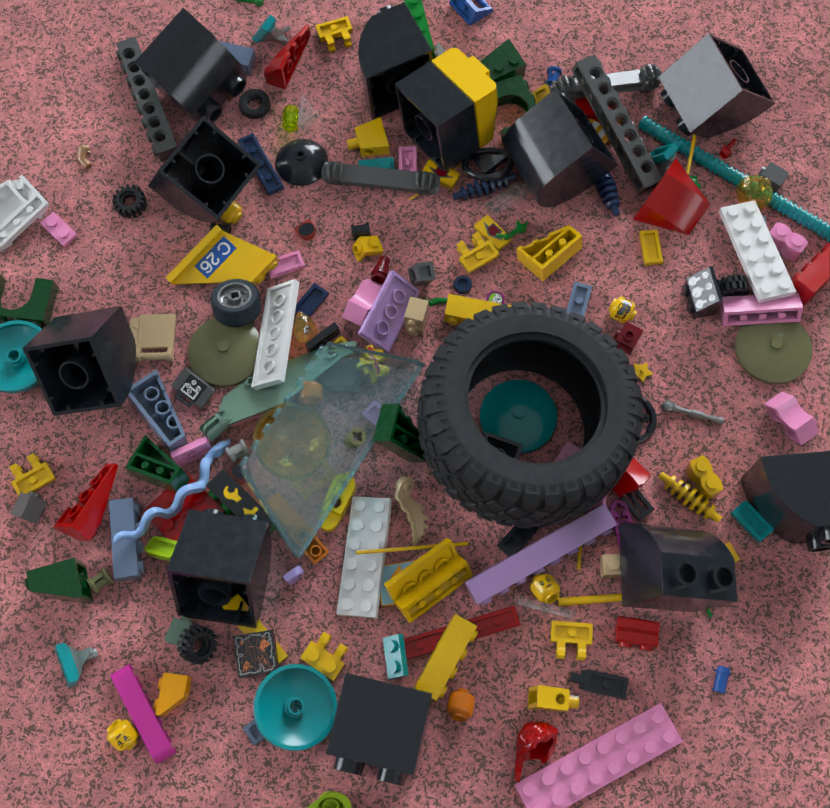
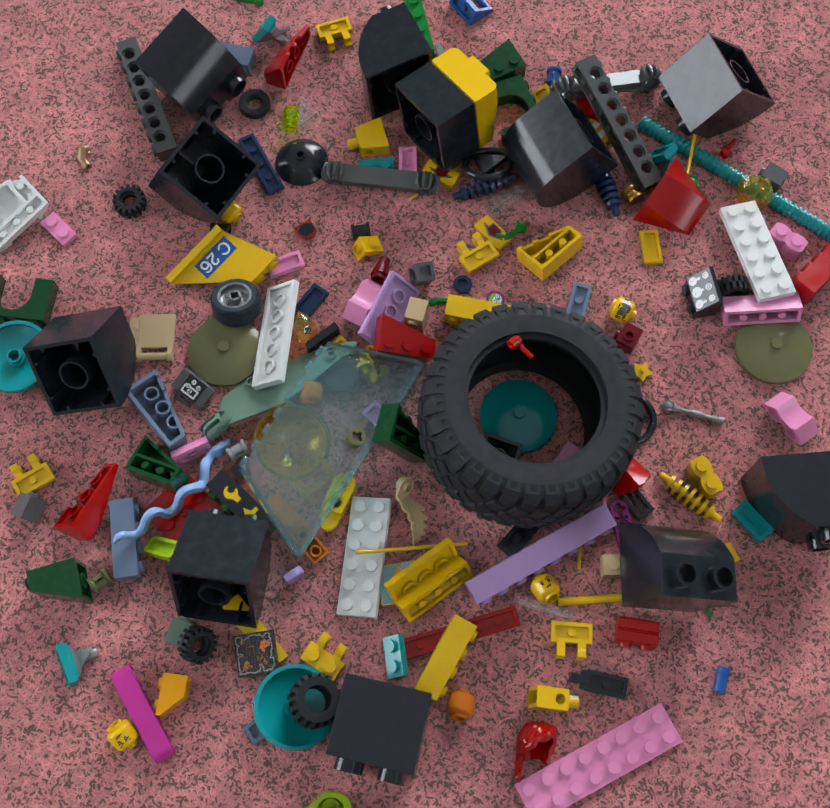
none -> black tyre [287,672,342,730]
none -> red wedge [373,313,436,362]
none -> red hand [507,336,534,359]
none -> pearl gold wheel [621,183,644,206]

